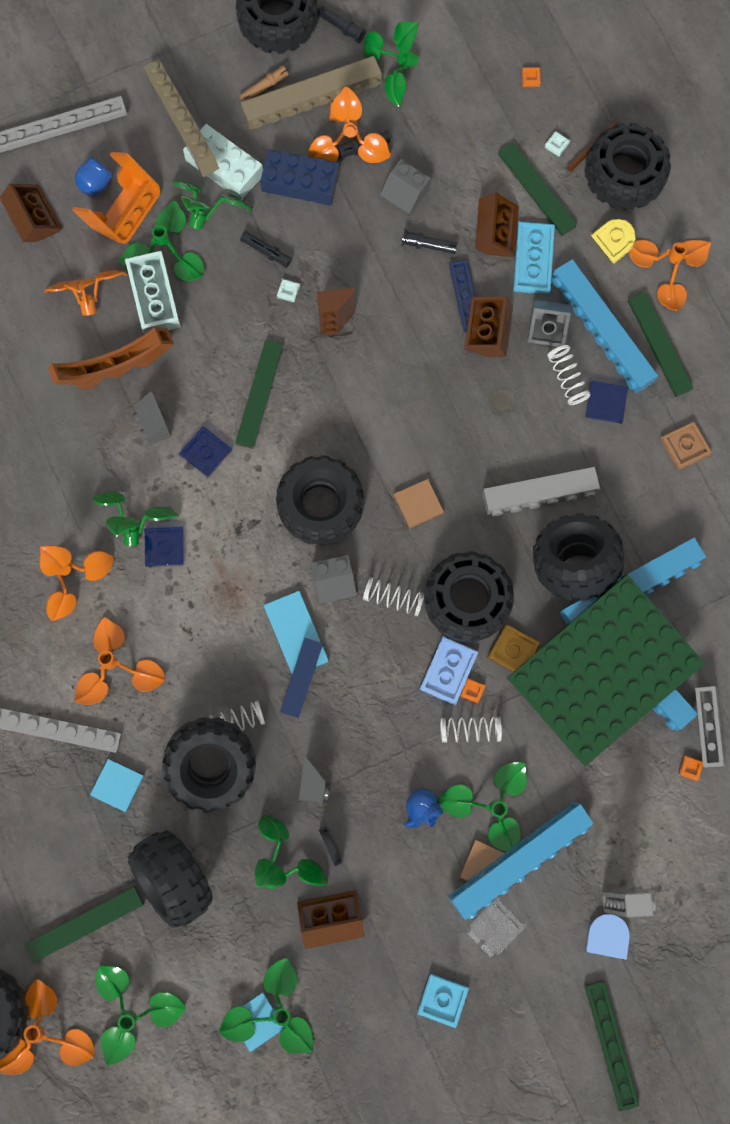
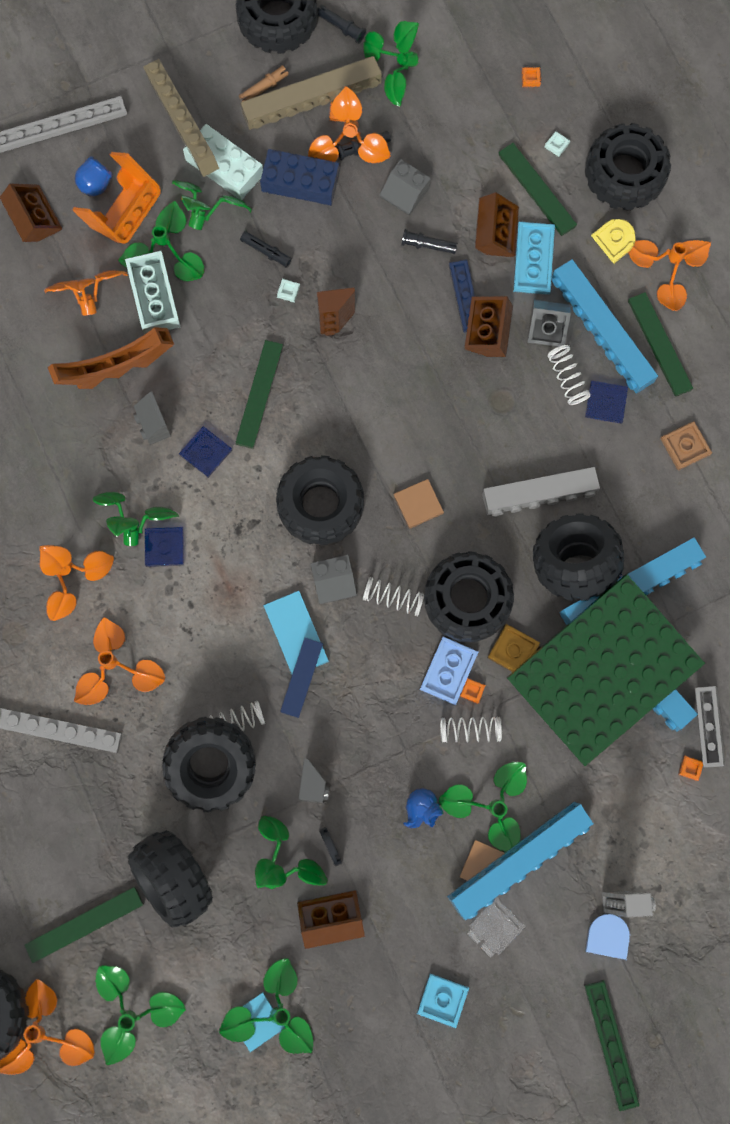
medium azure tile [90,759,144,812] -> none
reddish brown bar [566,119,619,172] -> none

